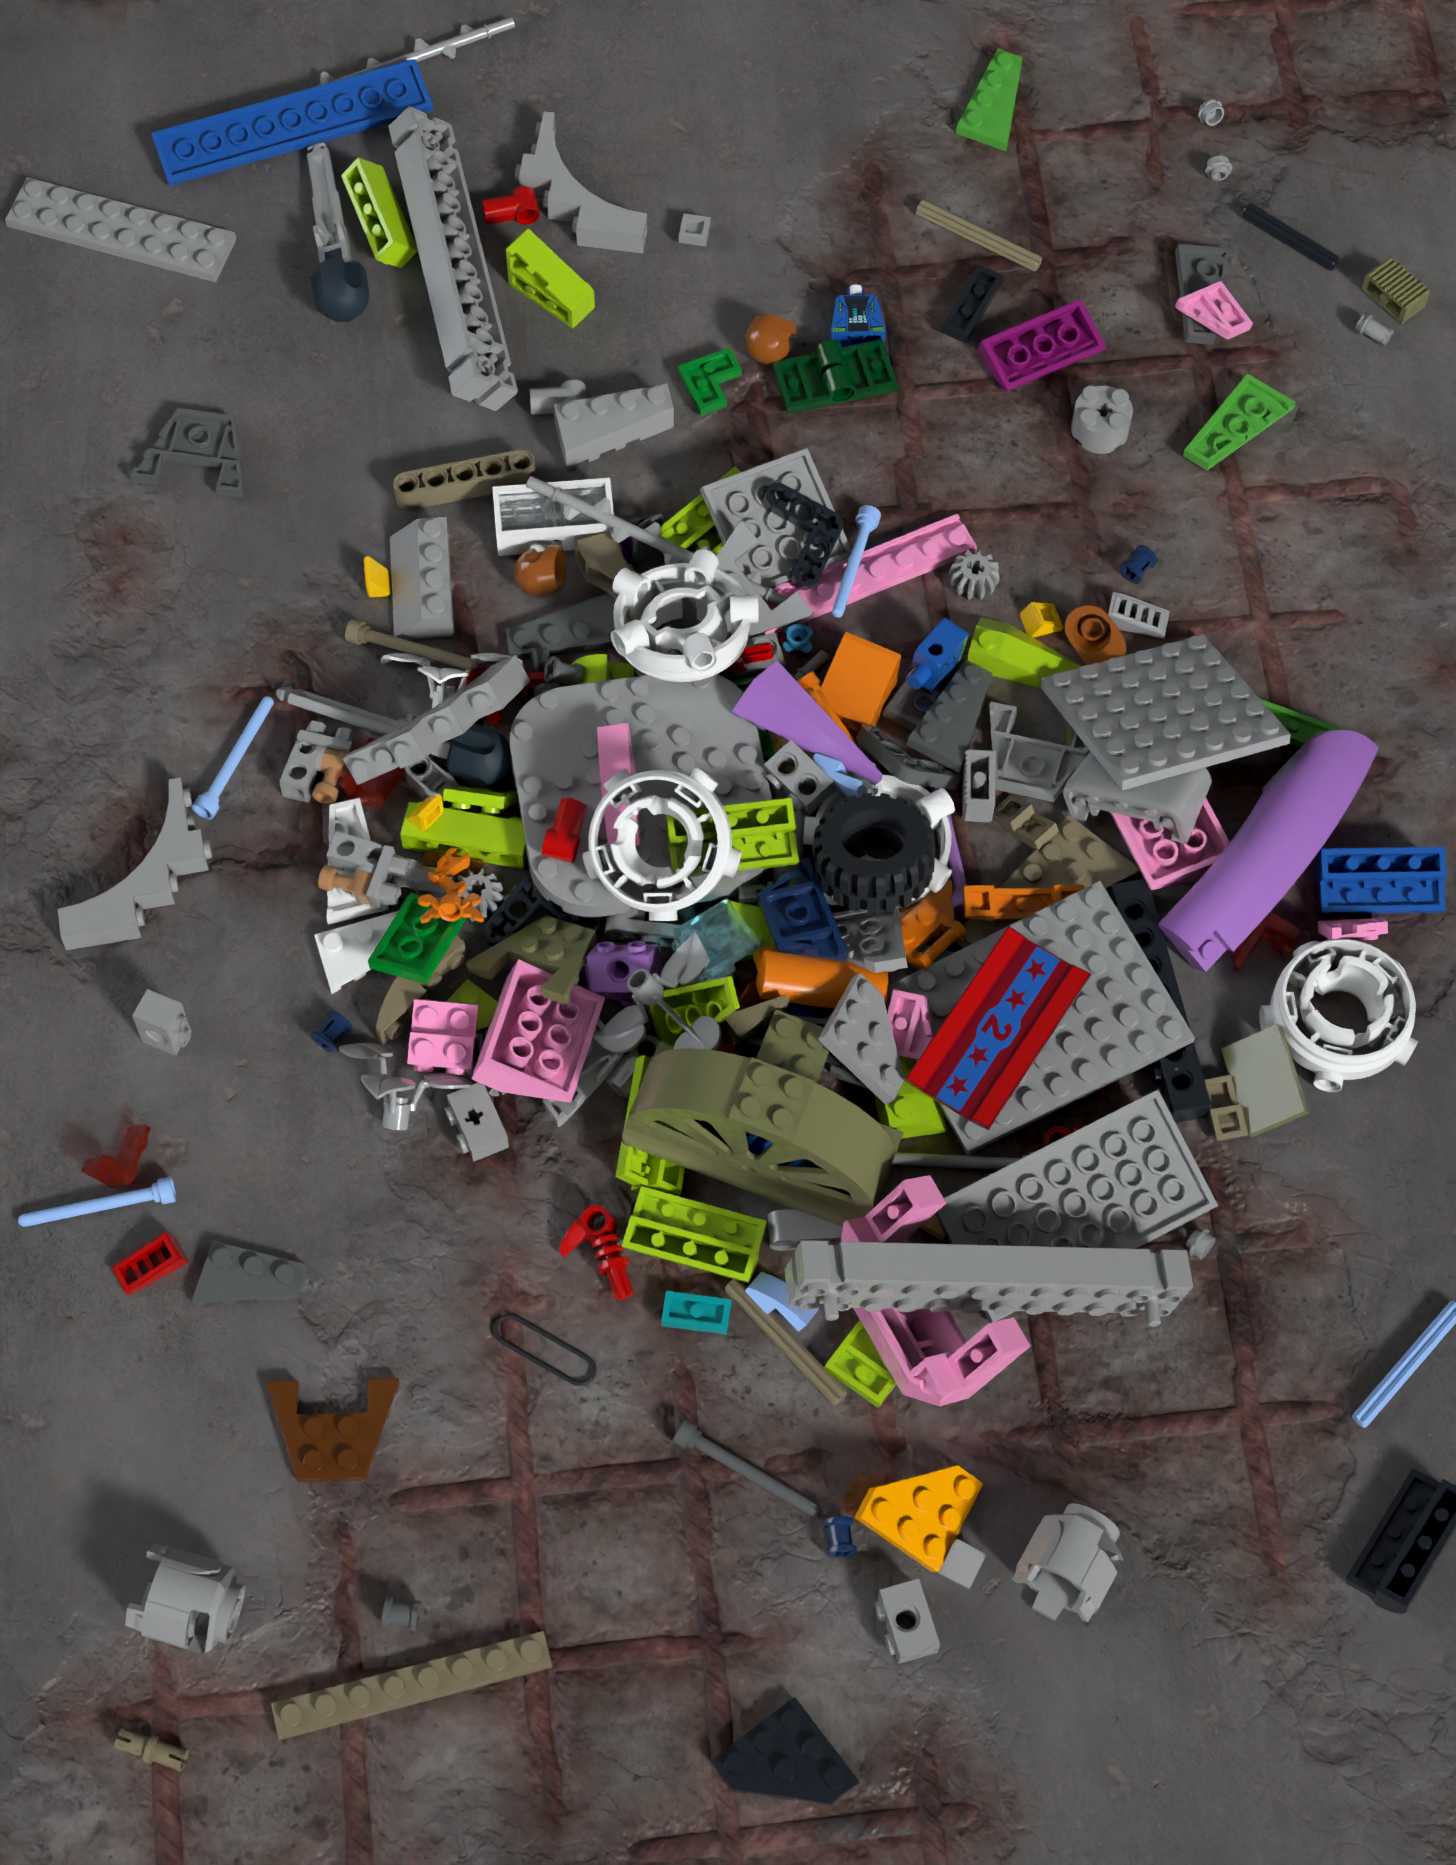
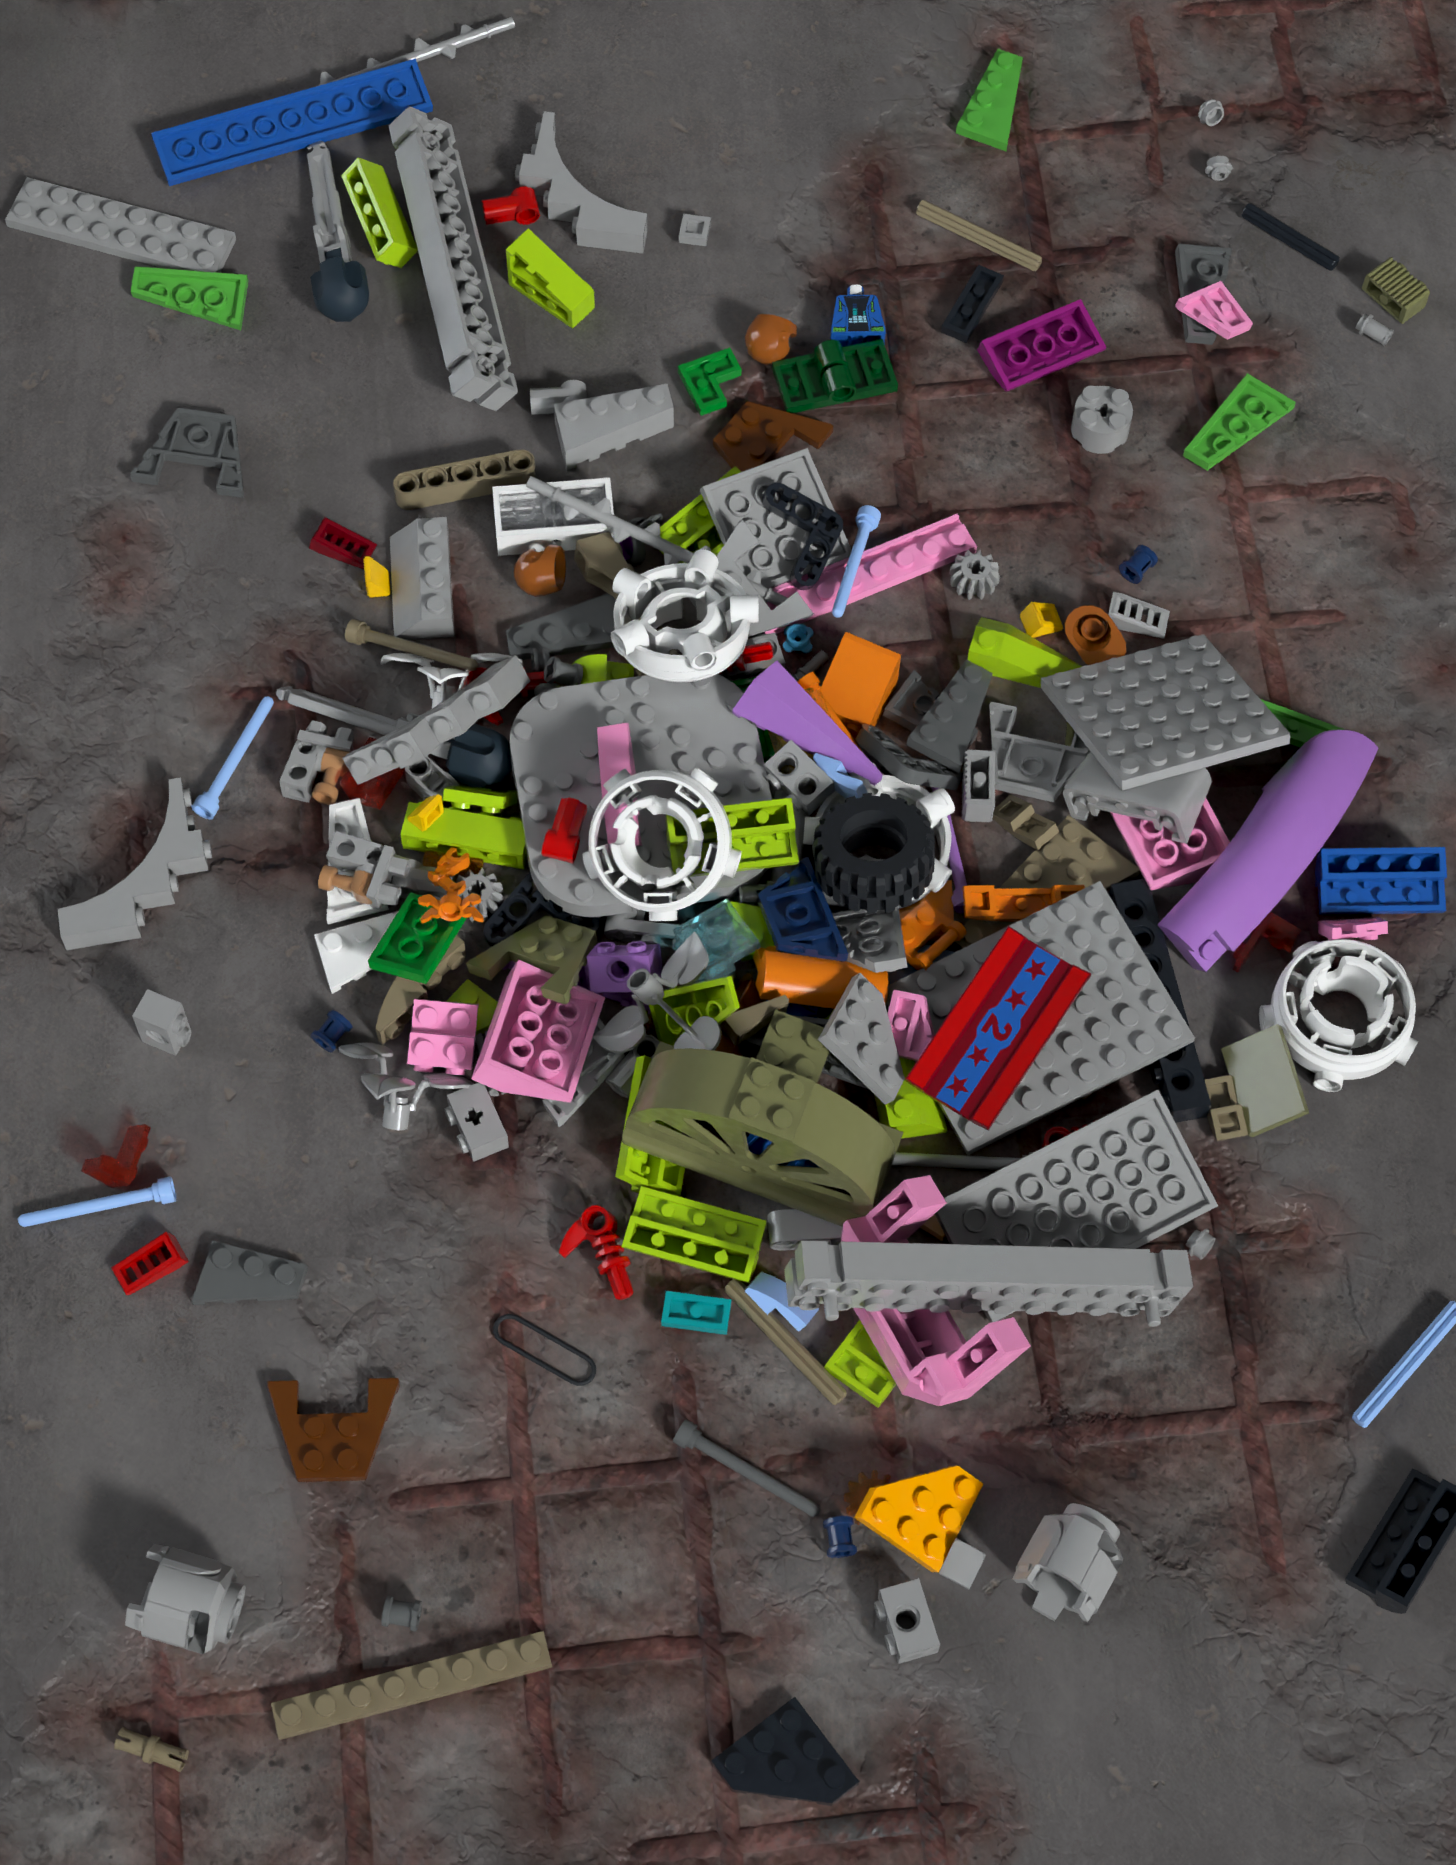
blue torso [906,618,969,691] -> none
none -> bright green wing [131,266,249,330]
none -> dark red slope [309,517,377,569]
none -> reddish brown wing [713,401,833,472]

